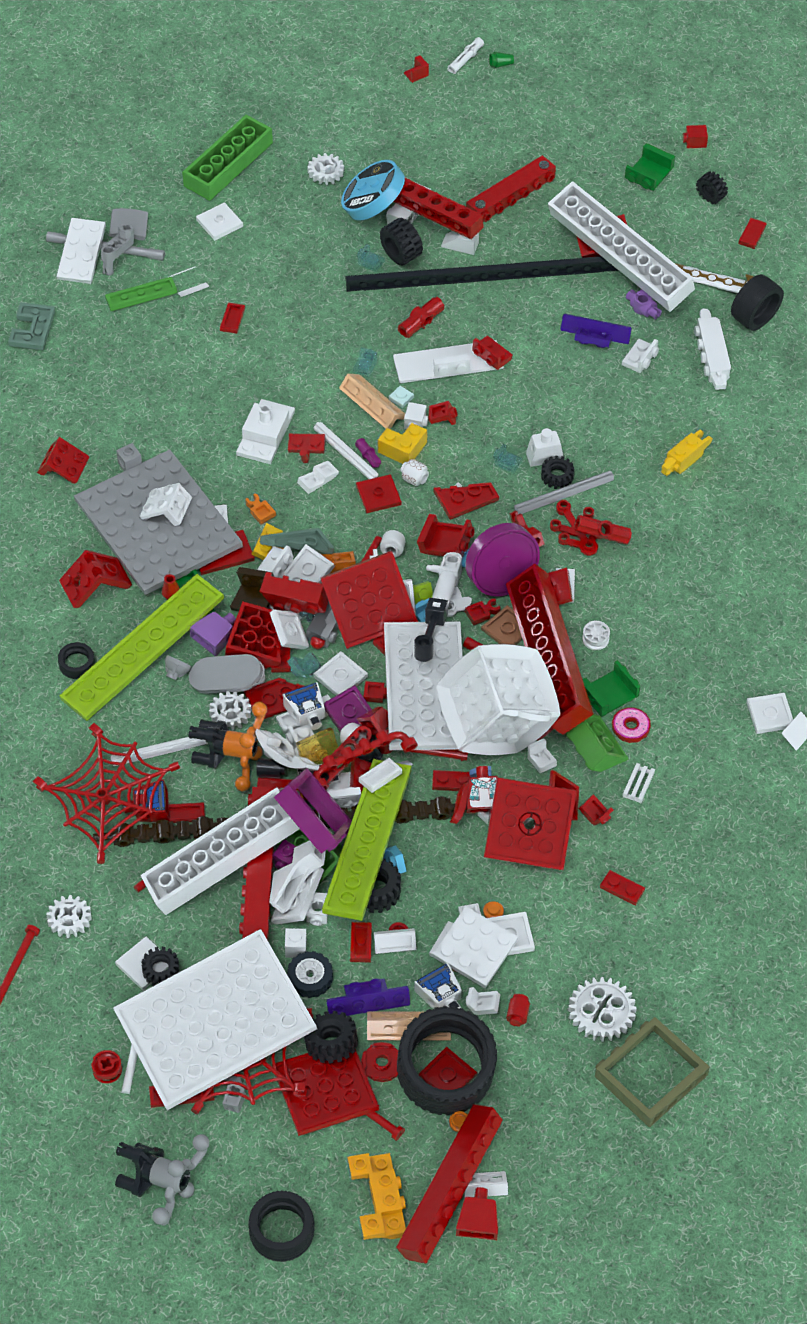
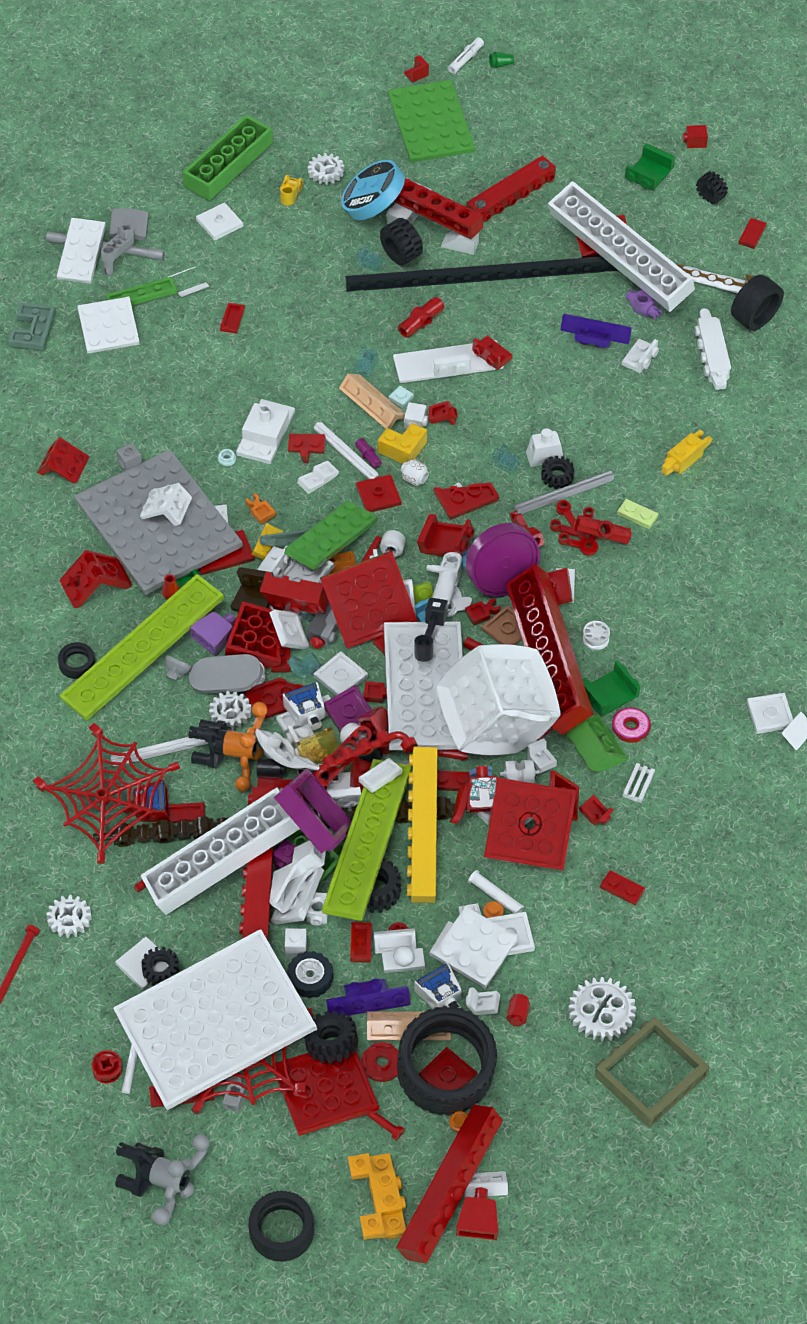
medium azure bracket [383,845,407,874] -> none
none -> white plate [77,297,140,354]
none -> light aqua plate [218,449,236,466]
none -> yellow piece [280,175,303,206]
none -> bright green plate [284,500,378,571]
none -> white tile [382,946,425,973]
none -> bright green plate [388,80,475,162]
none -> yellow brick [407,747,437,903]
none -> white pin [468,870,524,914]
none -> white wheel [500,760,539,783]
none -> yellowish green plate [617,499,659,529]

